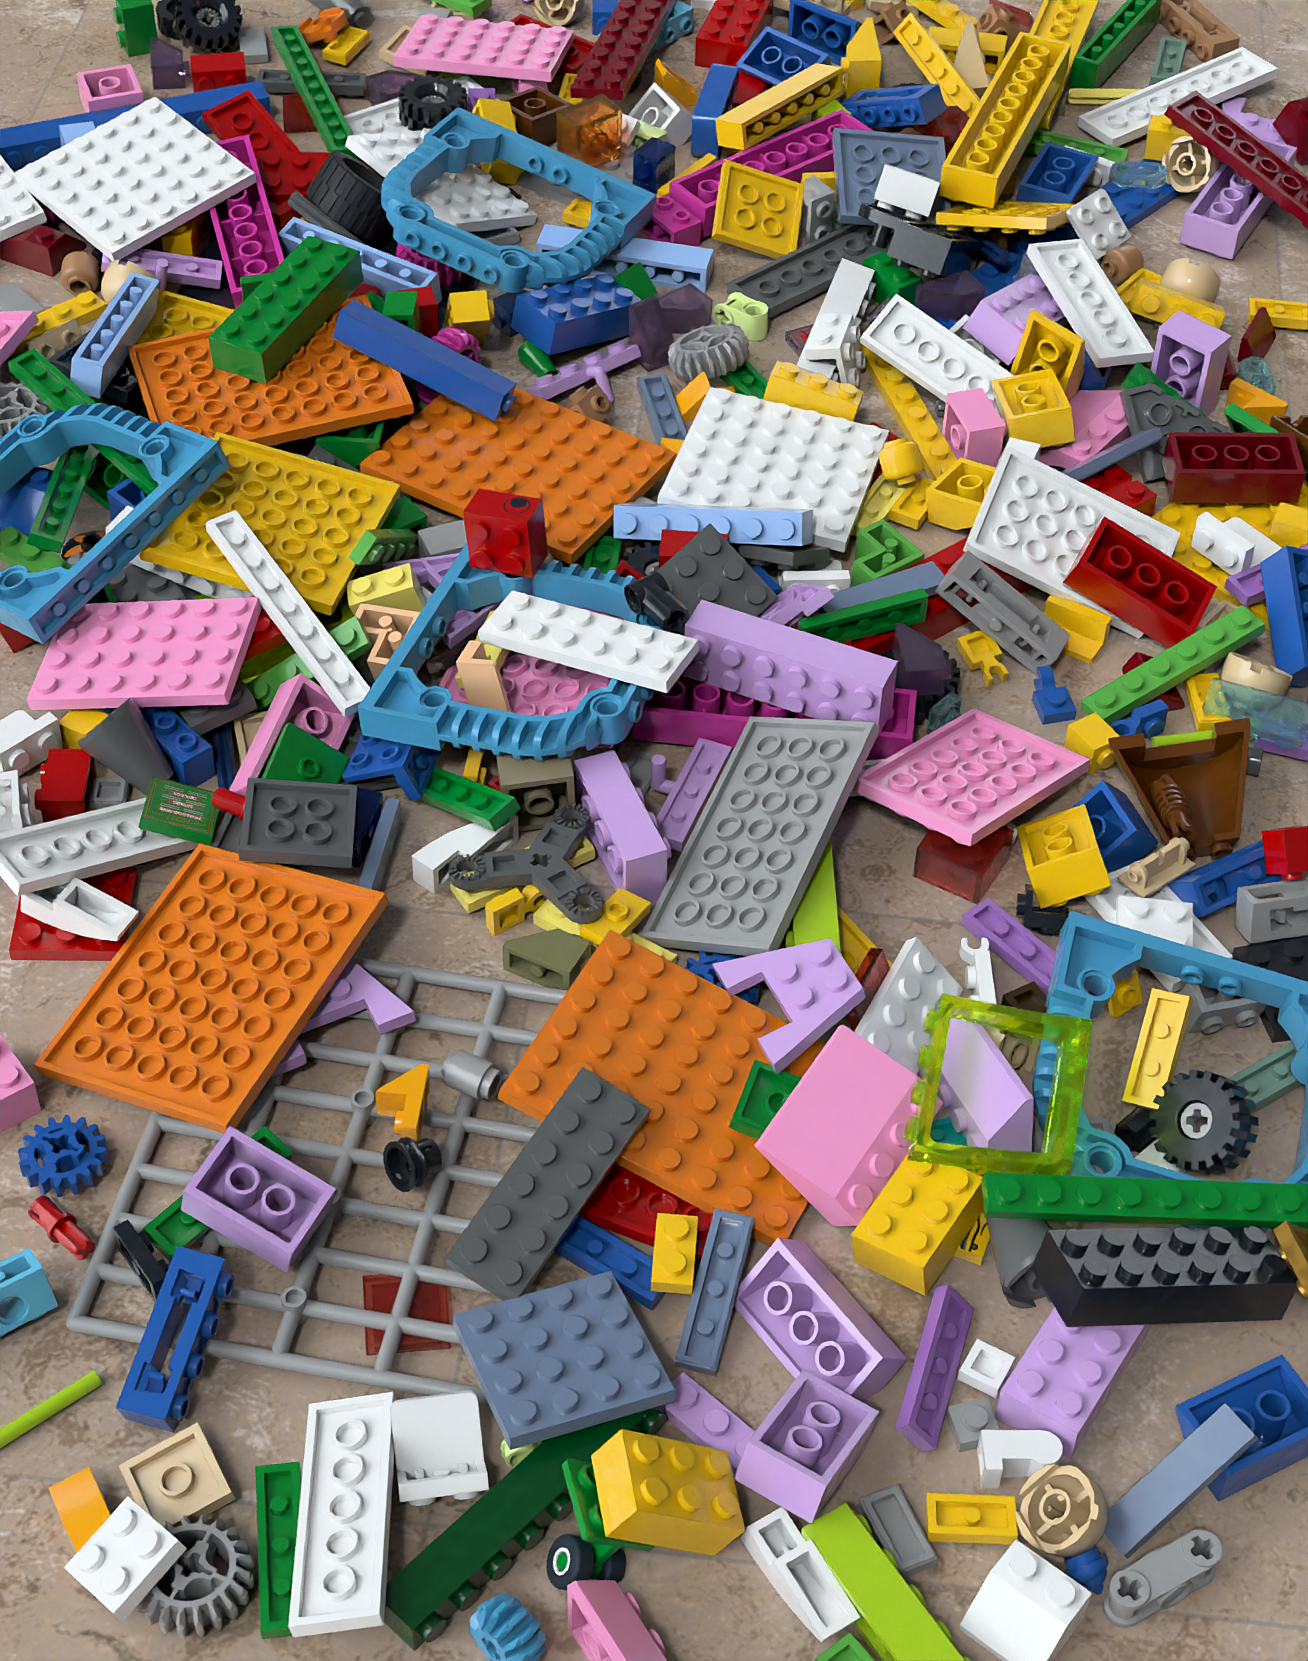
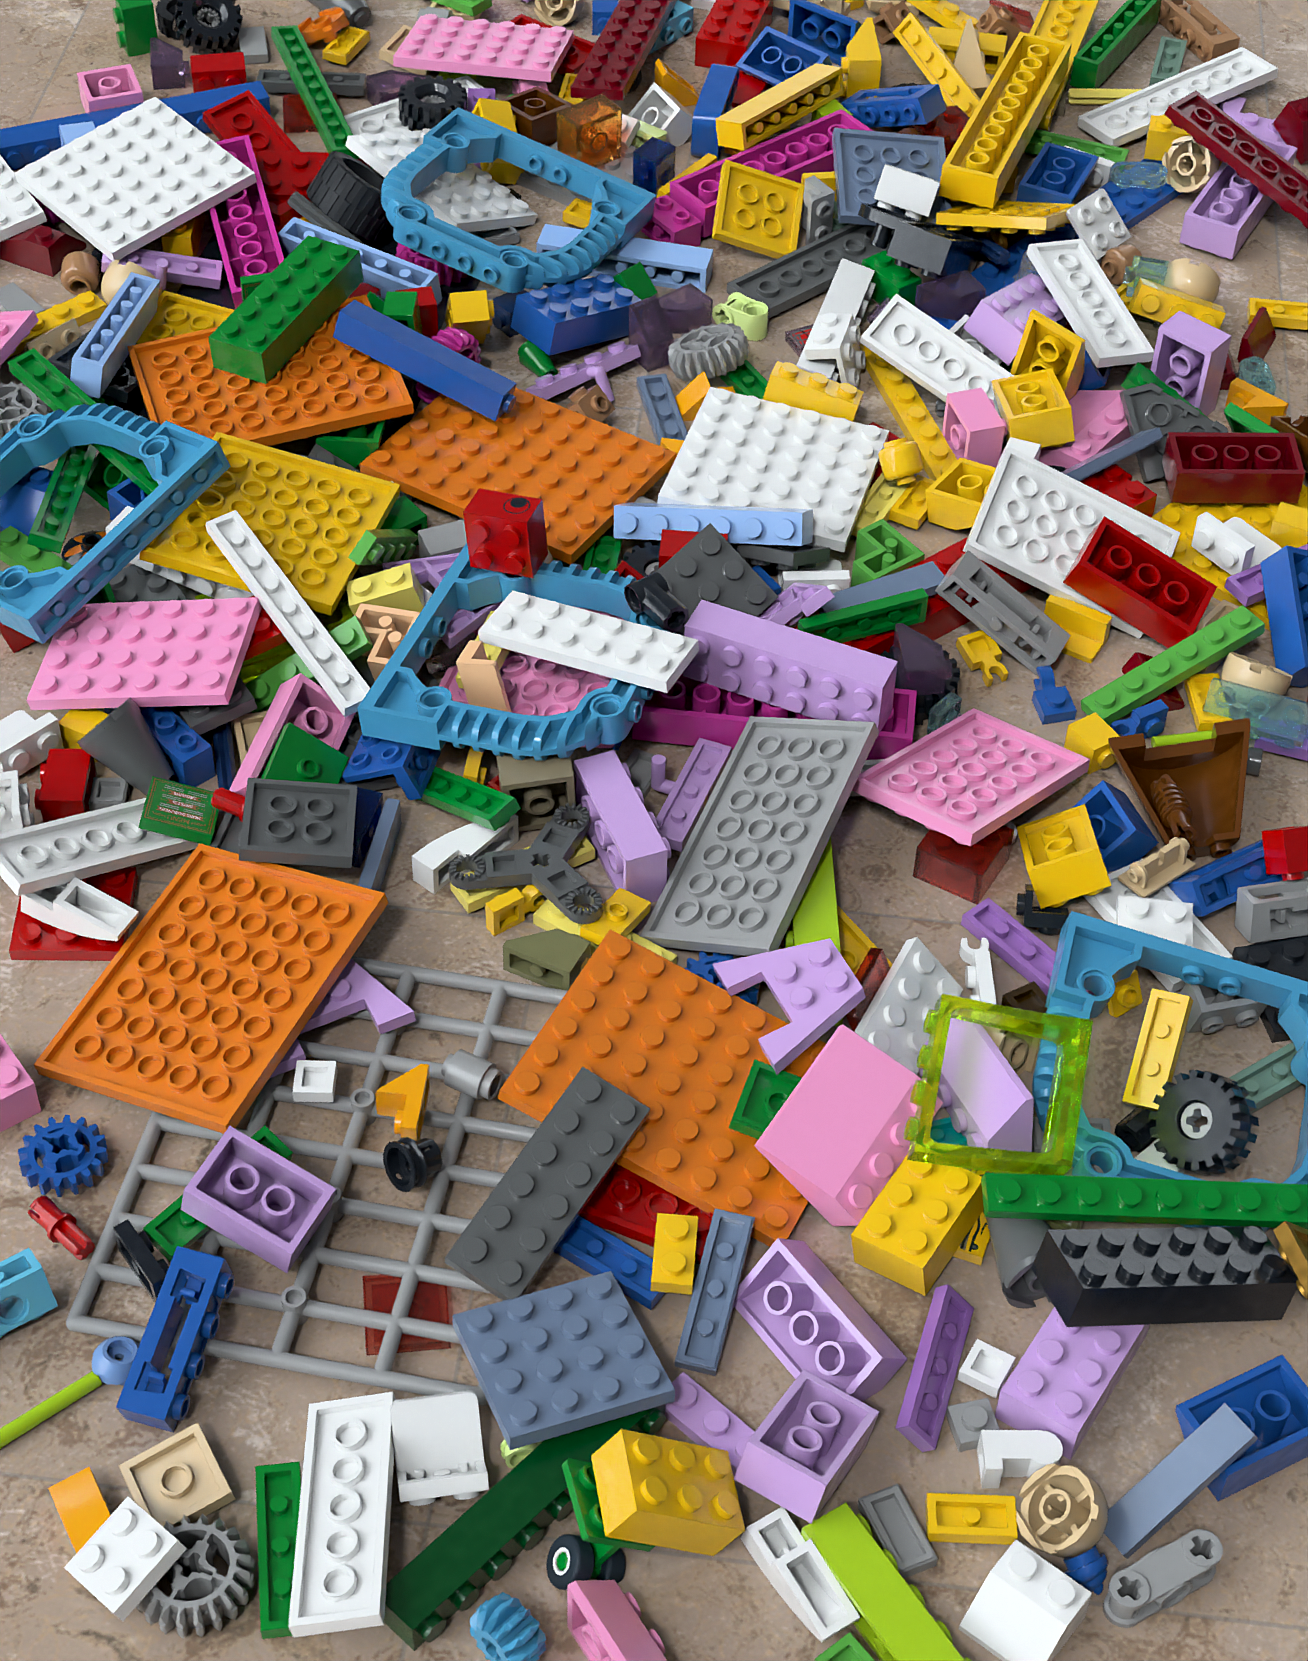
none -> medium blue plate [92,1336,139,1385]
none -> white plate [292,1060,338,1102]
none -> clear light blue brick [1122,255,1169,297]

